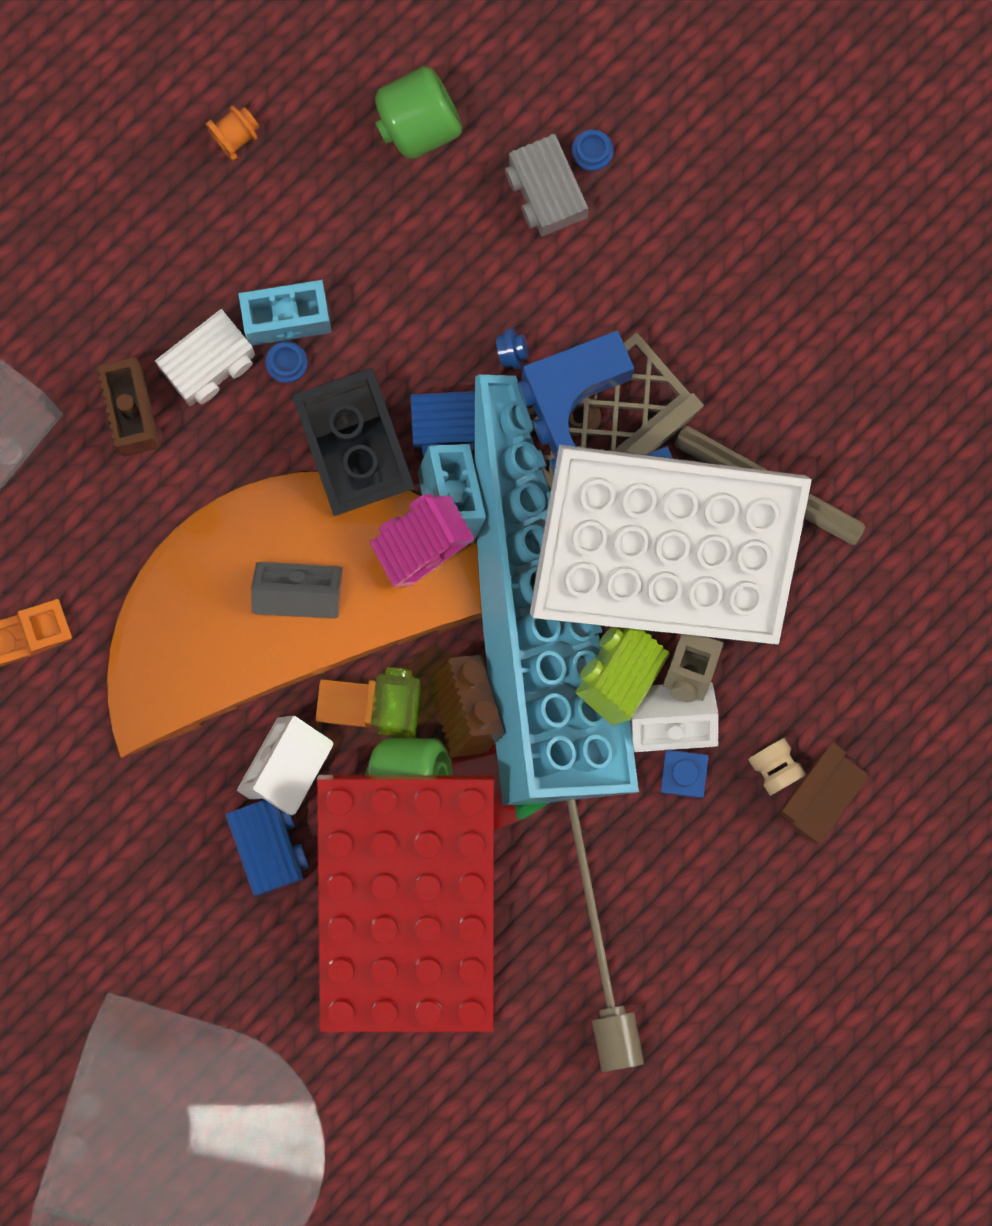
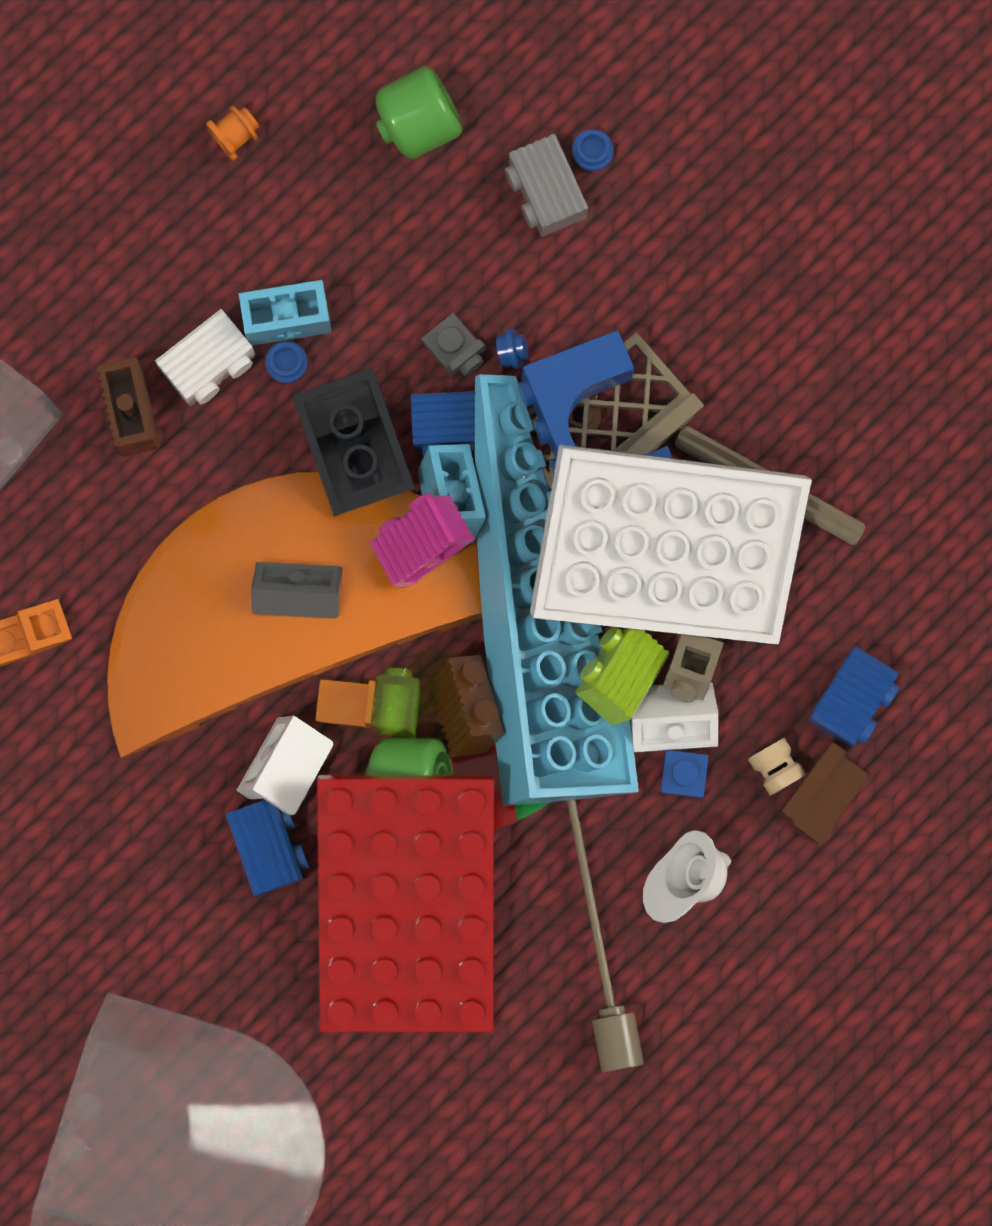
none -> dark grey bracket [421,313,485,380]
none -> white piece [643,830,731,923]
none -> blue brick [807,646,900,748]

